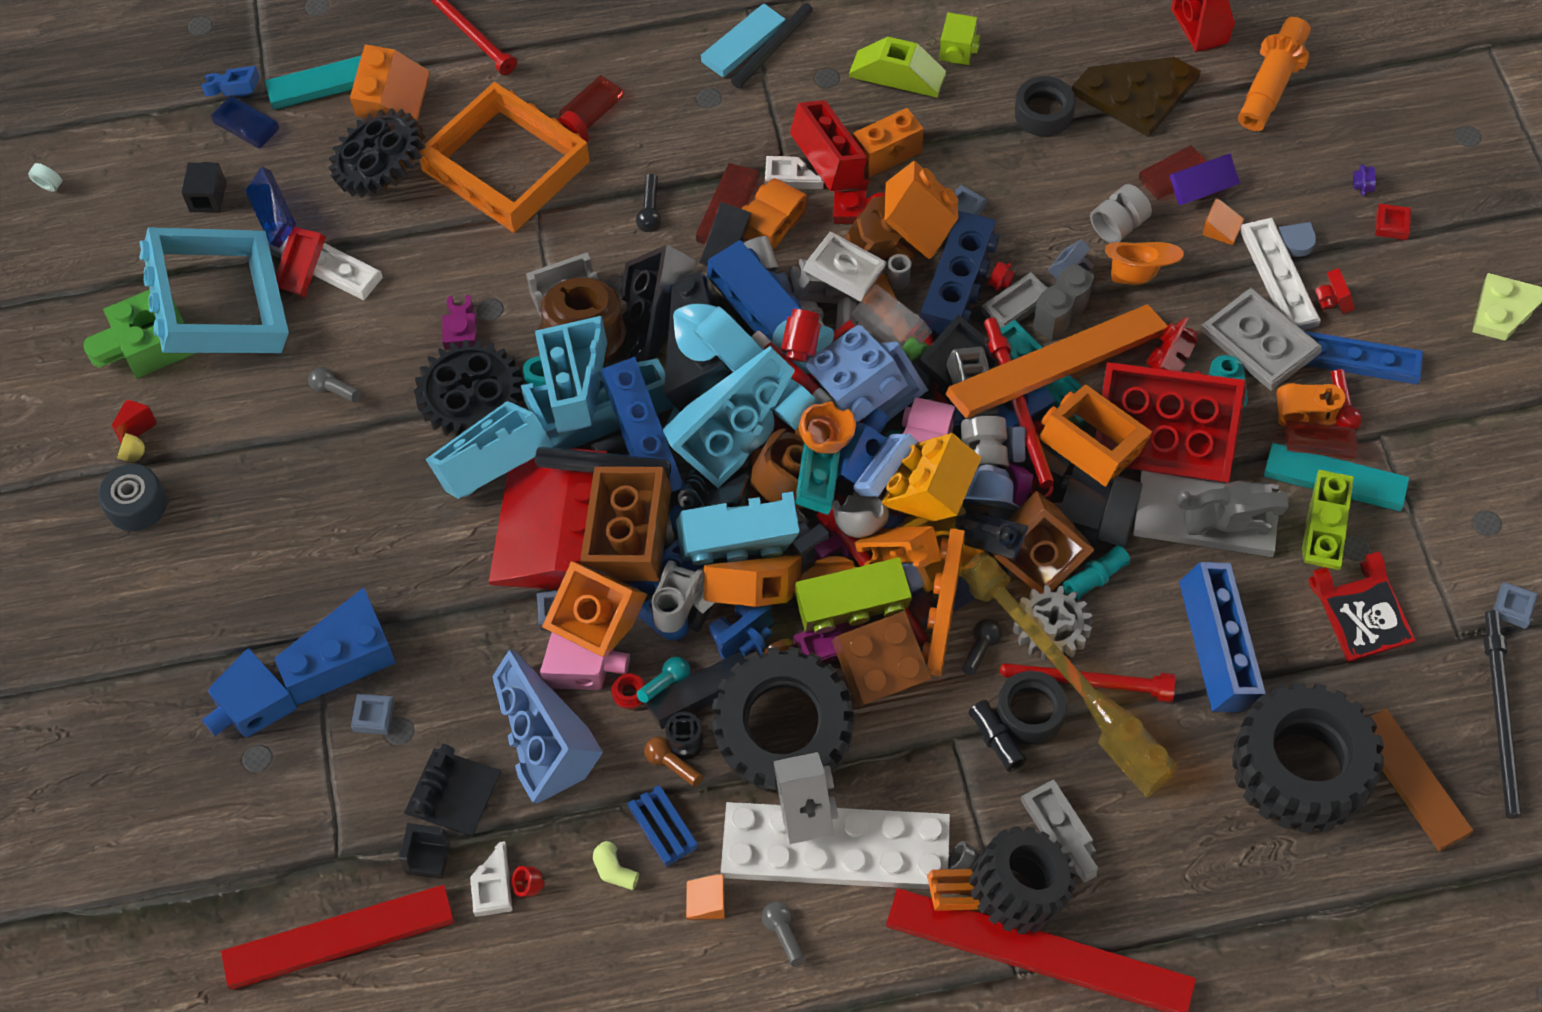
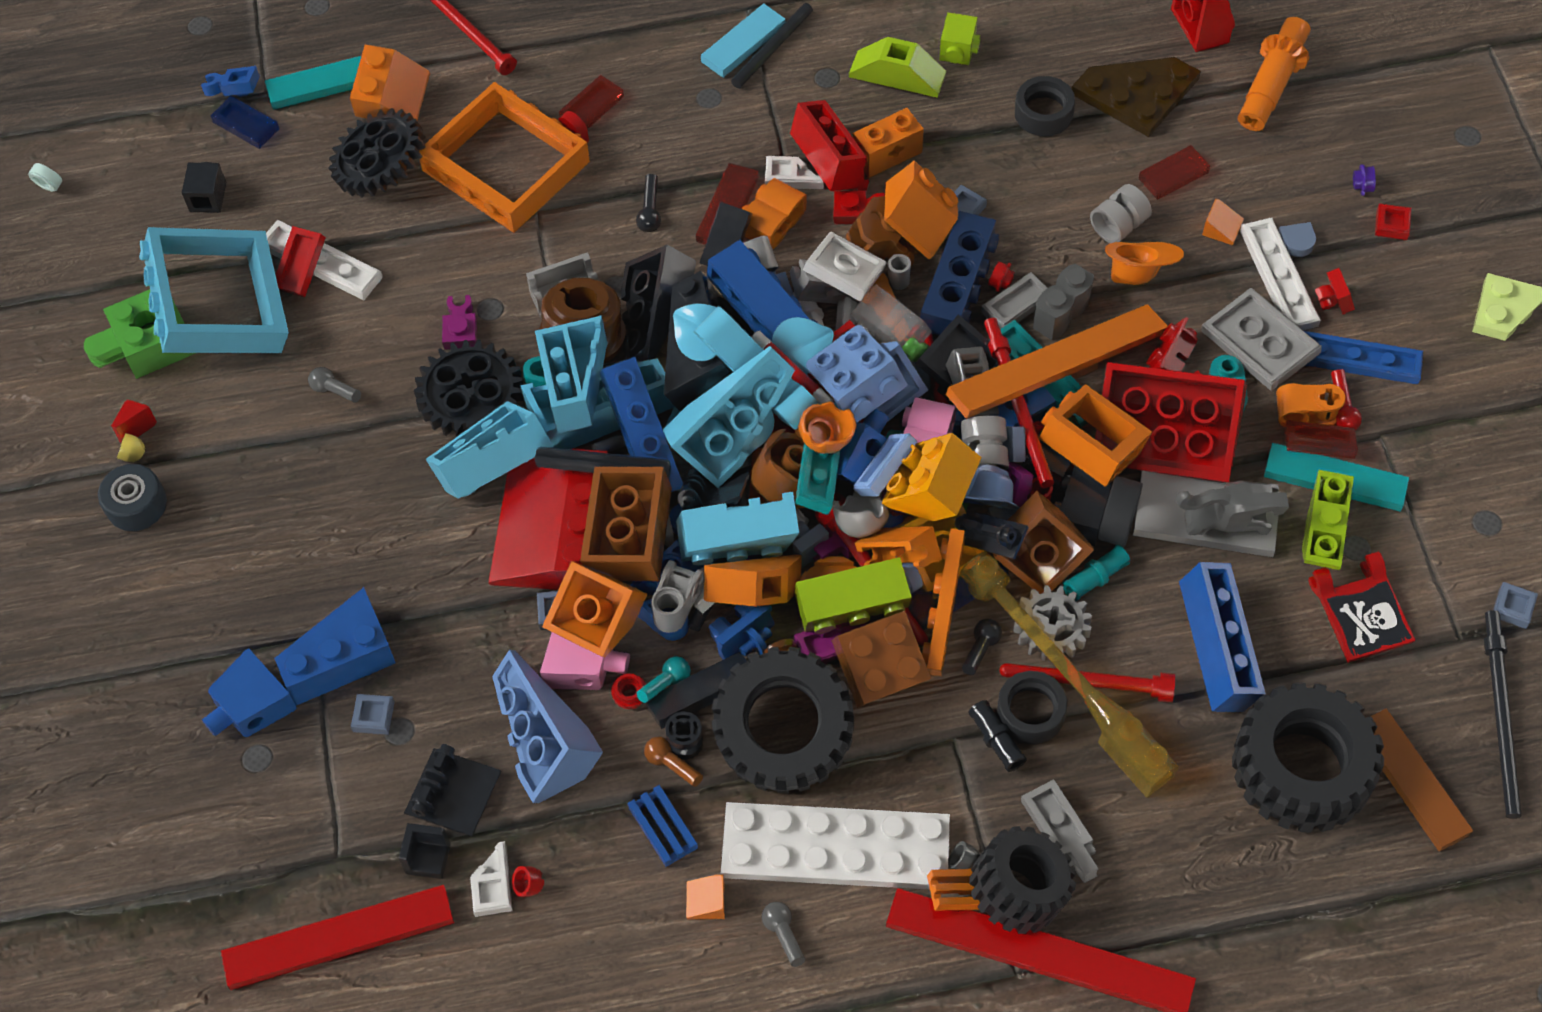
clear blue tile [245,166,296,248] -> none
yellowish green arm [593,841,639,890] -> none
light grey brick [773,752,838,844] -> none
red brick [781,309,821,362] -> none
sand blue tile [1048,239,1093,279] -> none
dark purple slope [1169,153,1240,205] -> none

